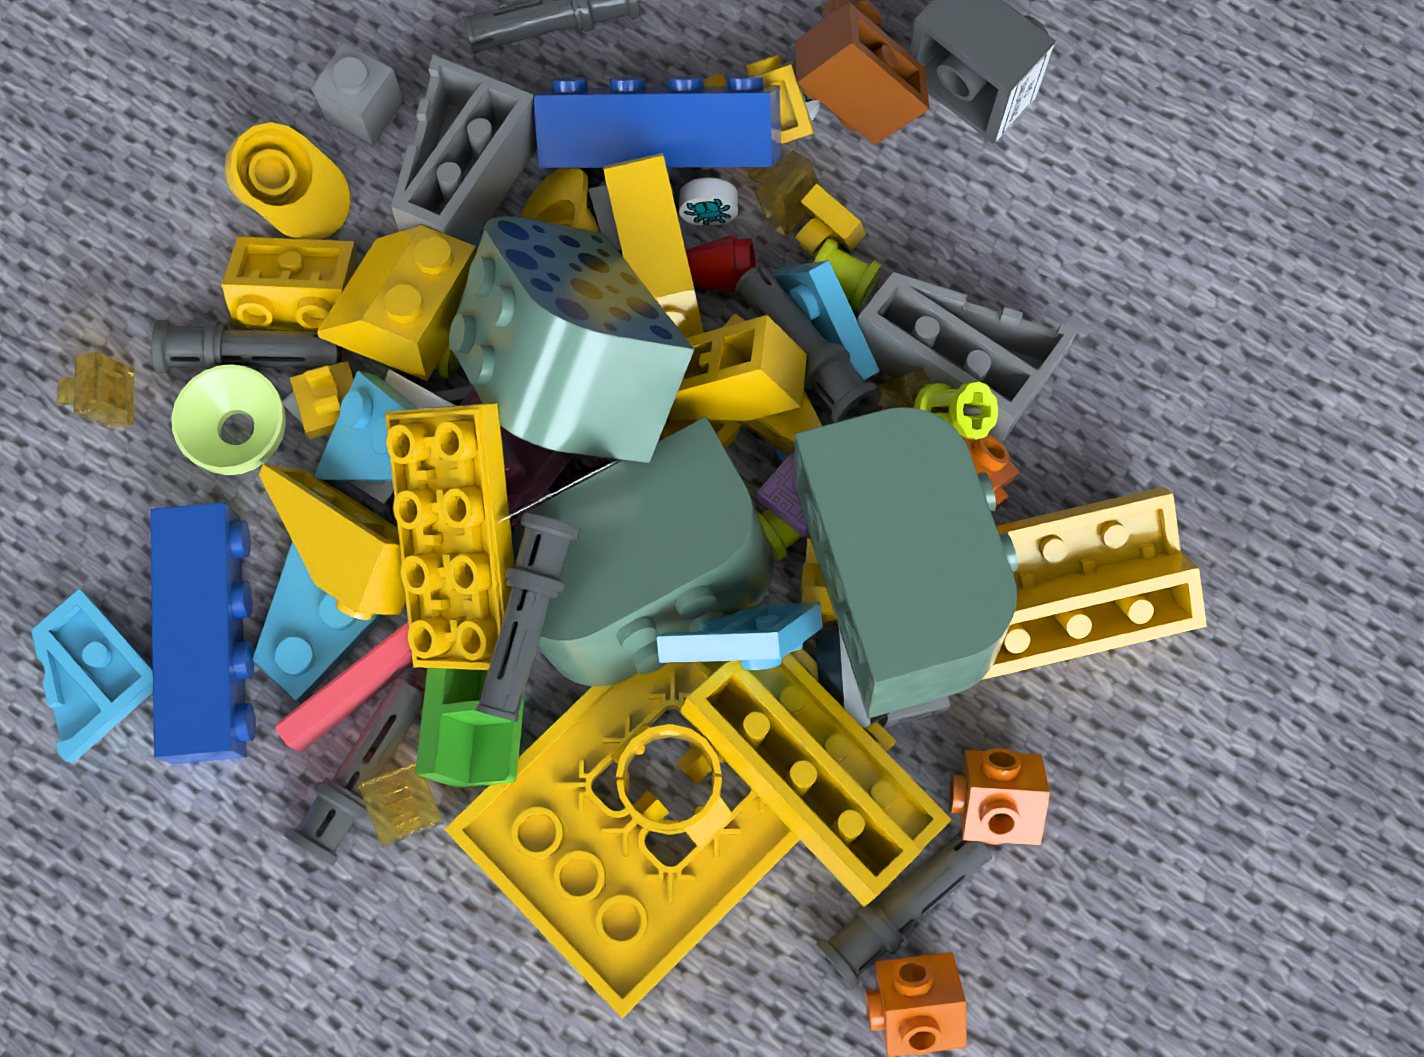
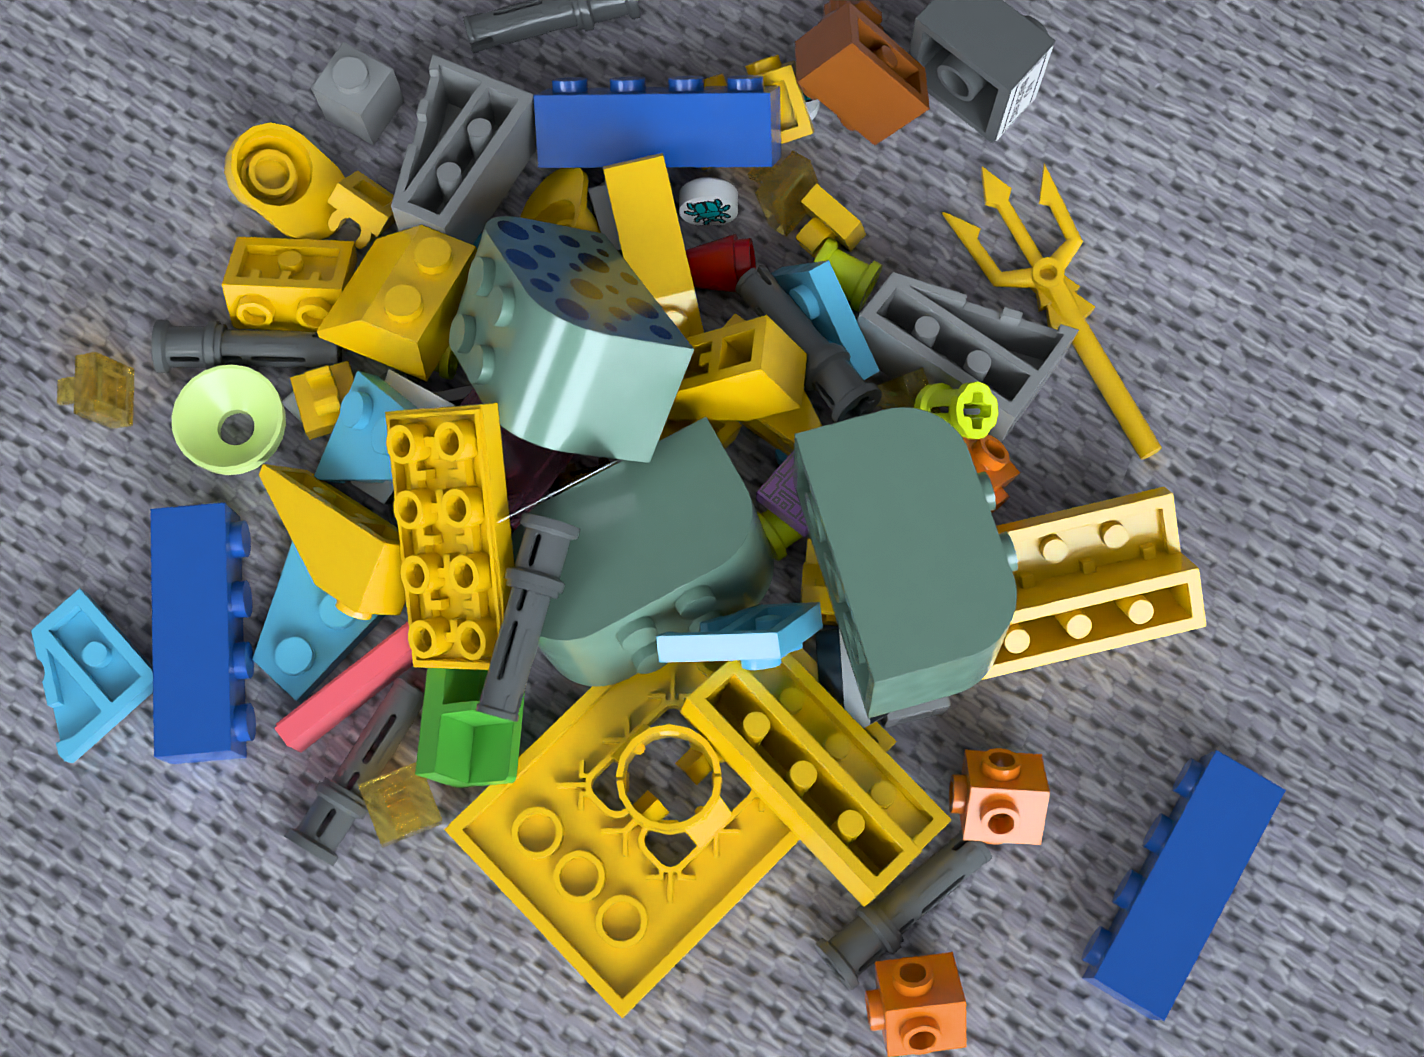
none -> yellow tile [327,170,396,249]
none -> yellow piece [941,163,1162,460]
none -> blue brick [1081,750,1286,1021]

